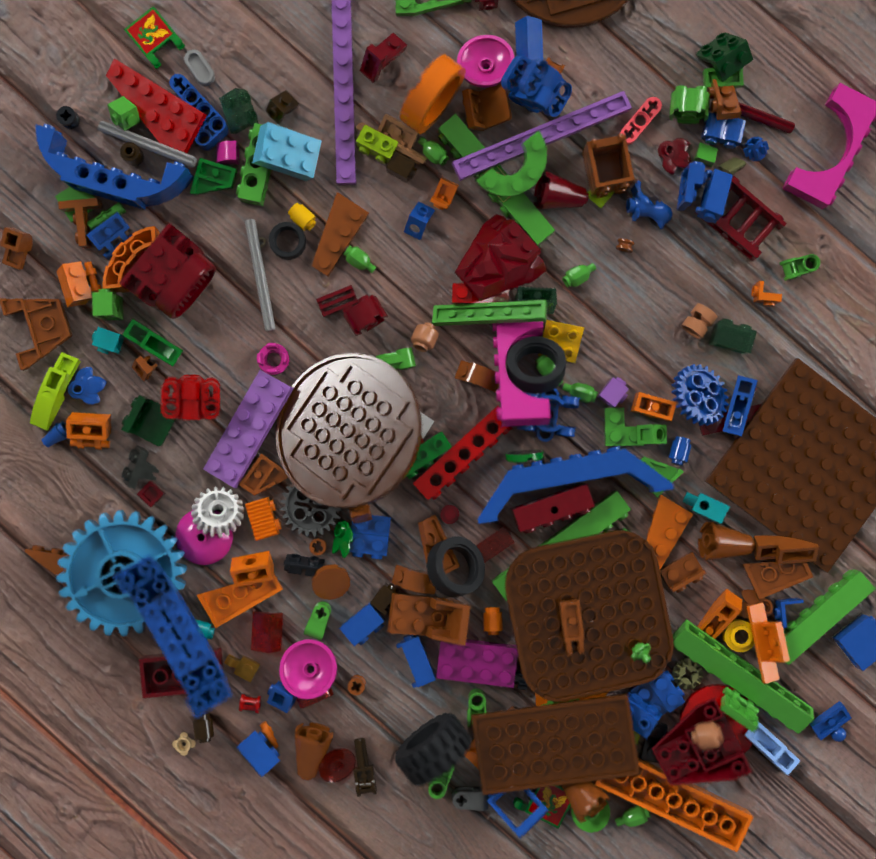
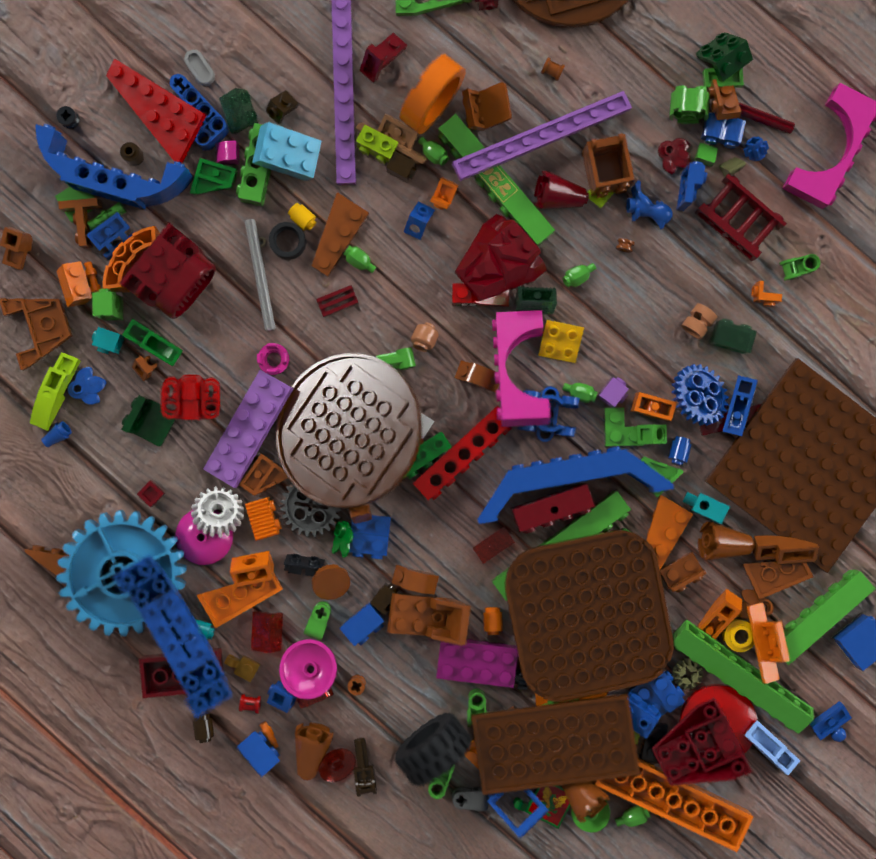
orange brick [66,412,111,450] -> none
light grey axle [98,121,197,167] -> none
bright green brick [107,96,141,131] -> none
pearl dark grey plate [121,445,159,489] -> none
flag [124,6,185,69] -> none
tan plate [172,732,196,756] -> none
dark orange bush [309,538,328,556] -> none
dark red brick [342,294,388,336] -> none
blue brick [396,635,436,688] -> none
dark orange wing [418,515,460,583] -> none
black tyre [427,536,485,597] -> none
bright green plate [432,300,547,326] -> none
dark red plate [440,505,459,524] -> none
dark pink dish [457,35,514,88] -> none
bright green brick [475,131,547,196] -> none
blue piece [501,56,572,117] -> none
green tile [505,449,544,463] -> none
black tyre [507,337,566,394] -> none
blue brick [515,16,543,70] -> none
bright green plant [535,354,563,385] -> none
dark orange hinge [559,599,584,656] -> none
coral beam [620,97,662,145] -> none
bright green plant [631,642,651,663] -> none
nougat head [692,722,723,750] -> none
blue brick [695,169,733,223] -> none
bright green plate [721,687,759,732] -> none
blue bracket [773,598,804,628] -> none

